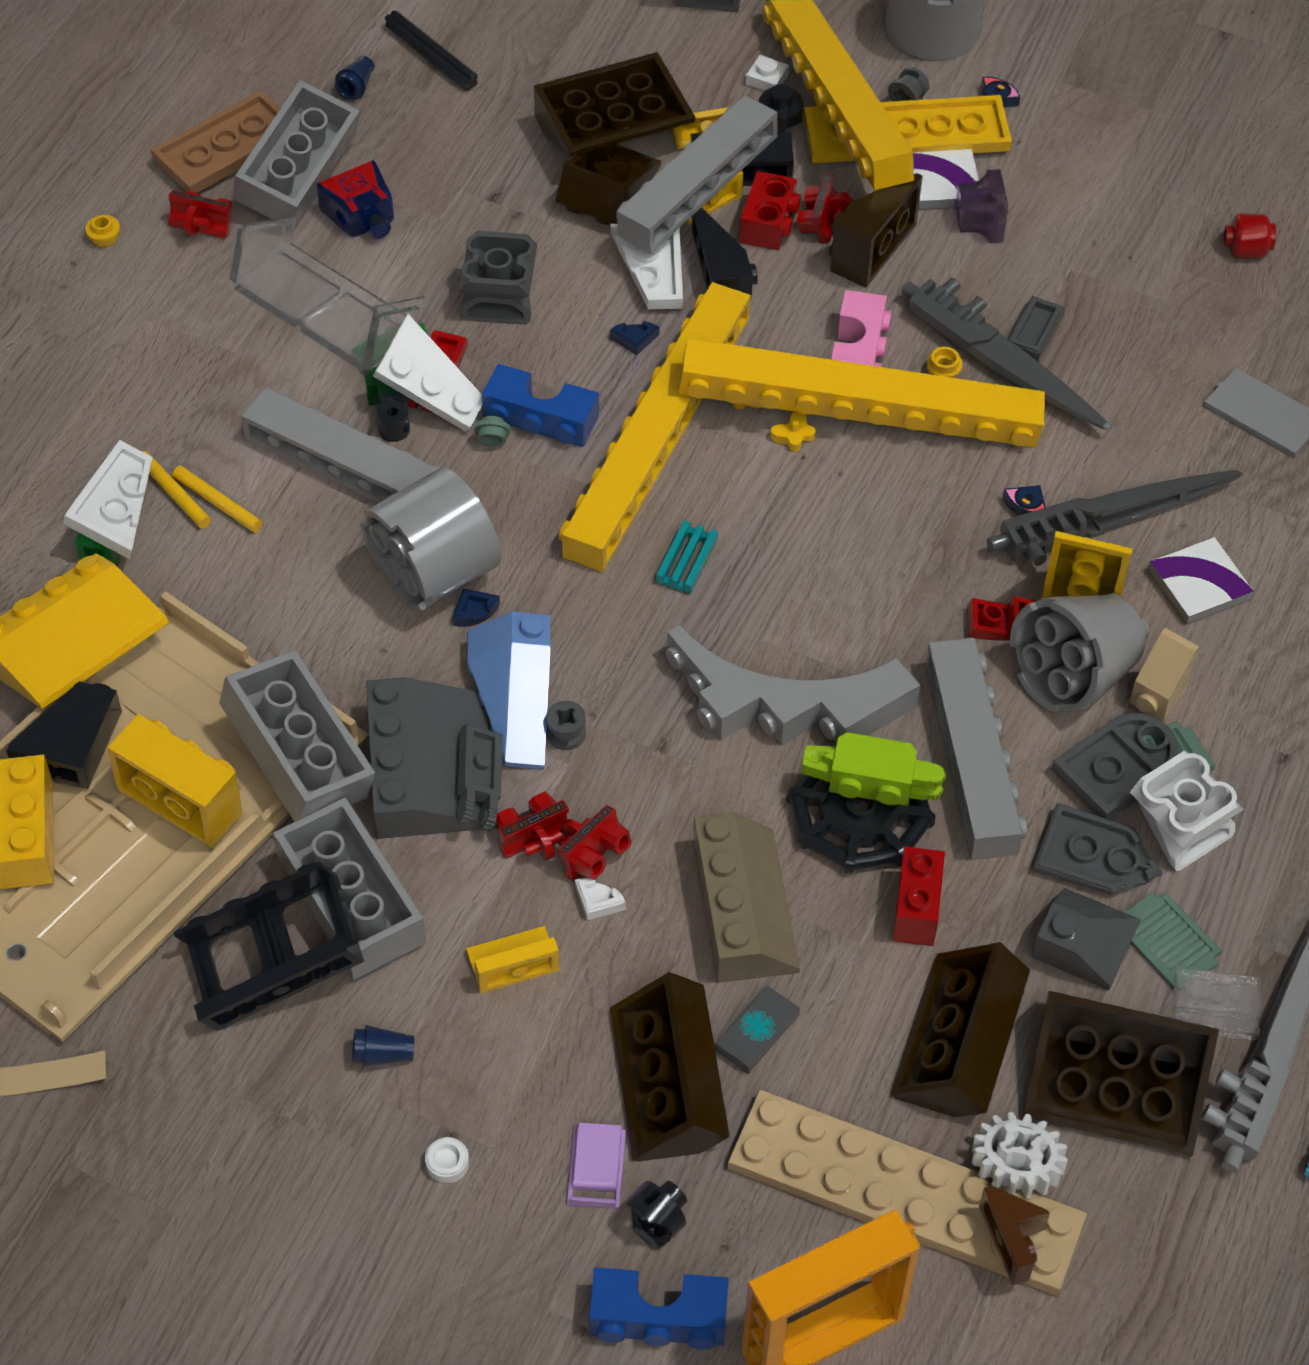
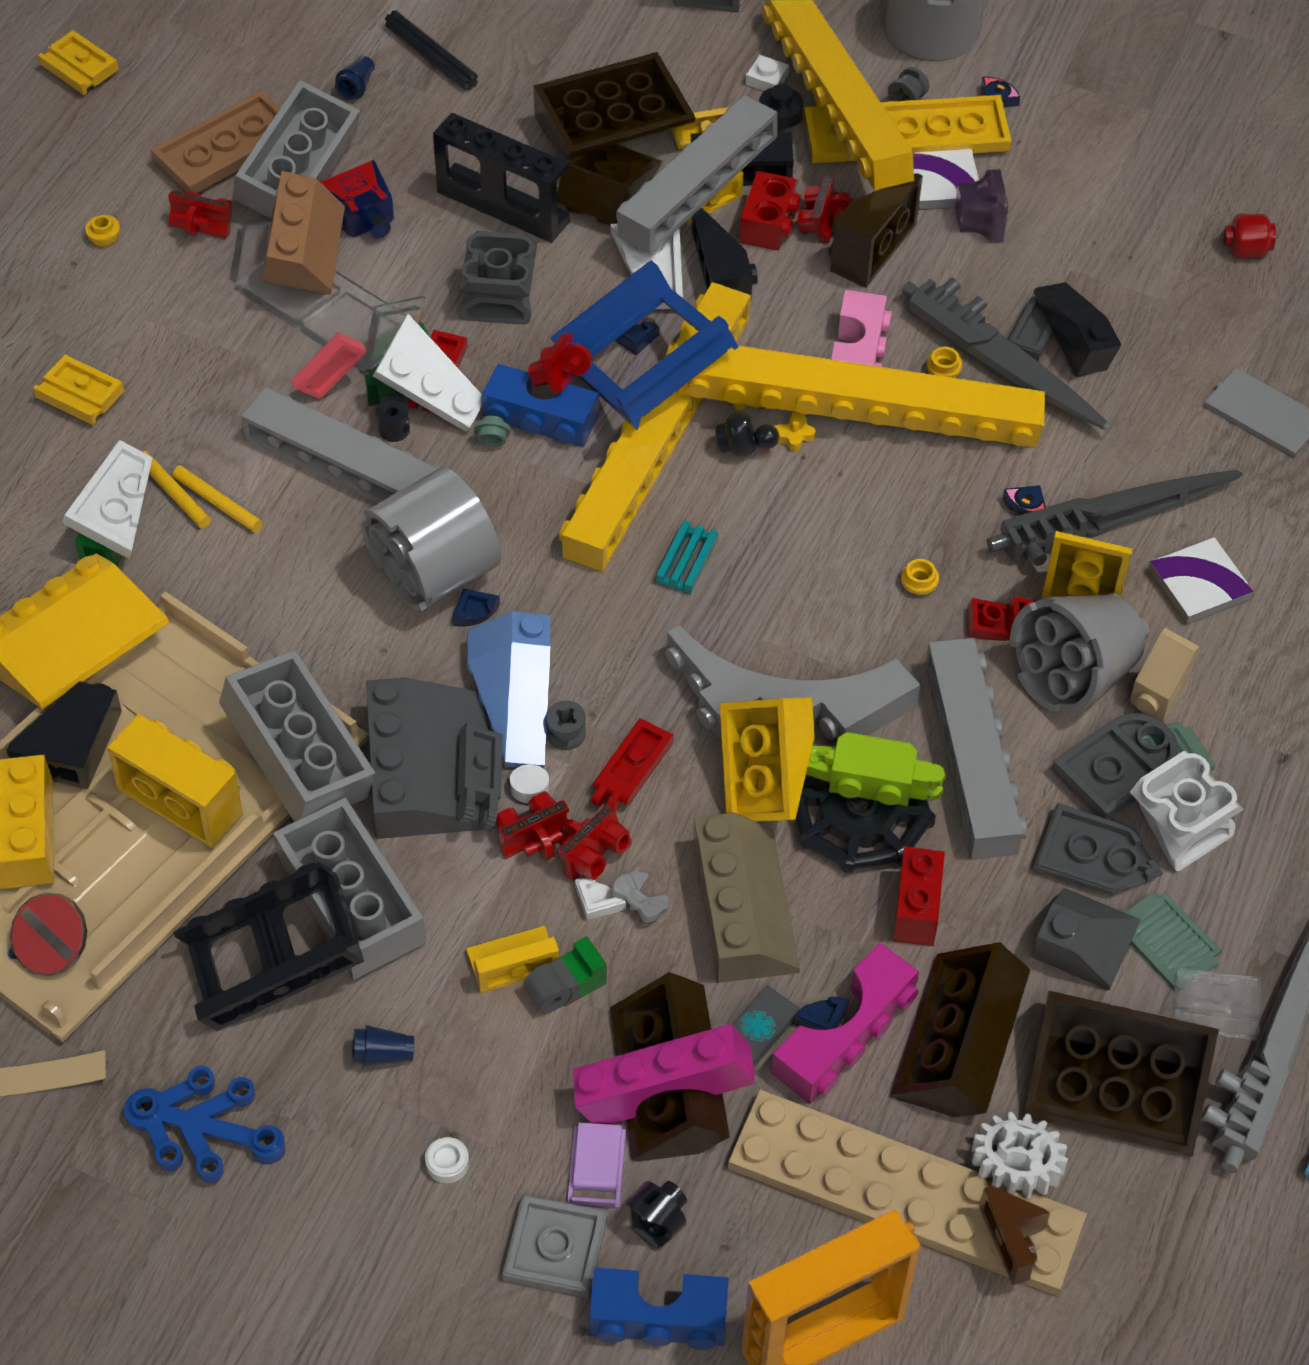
none -> red piece [10,892,87,976]
none -> yellow plate [33,354,125,425]
none -> yellow plate [37,30,119,95]
none -> blue plant [124,1066,286,1183]
none -> medium nougat slope [261,171,345,295]
none -> coral tile [291,332,367,399]
none -> black window [433,112,570,243]
none -> light grey tile [502,1194,608,1298]
none -> white tile [510,764,549,803]
none -> leg [523,936,607,1013]
none -> red hips [528,332,593,393]
none -> blue piece [550,260,739,430]
none -> dark pink arch [572,1024,755,1125]
none -> red hinge [591,718,674,810]
none -> light grey piece [610,871,669,923]
none -> black animal [716,412,780,457]
none -> yellow slope [720,697,815,821]
none -> dark pink arch [771,942,919,1104]
none -> dark blue tile [794,997,849,1030]
none -> yellow plate [901,559,939,595]
none -> black slope [1033,282,1121,376]

